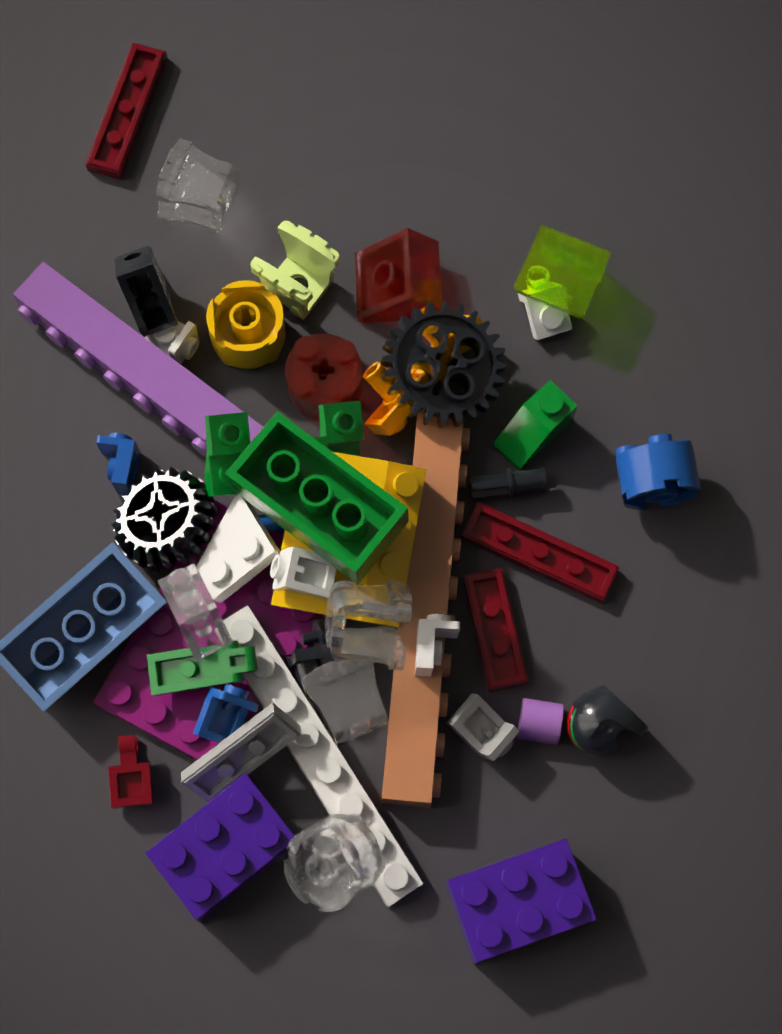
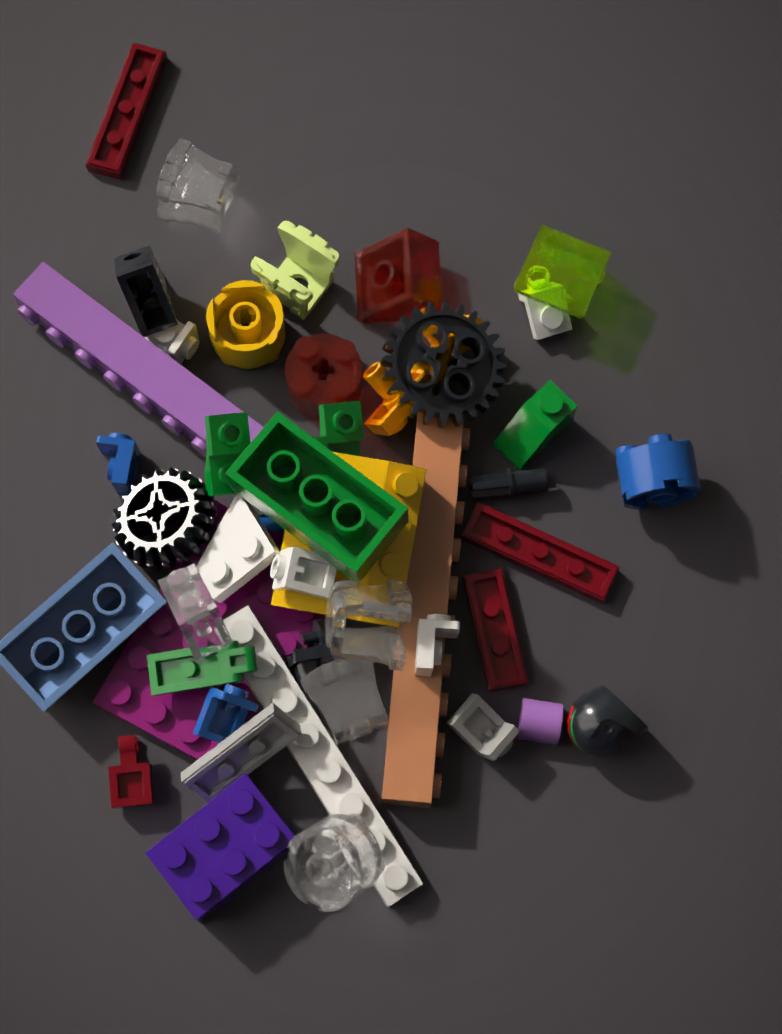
dark purple brick [446,838,597,964] -> none

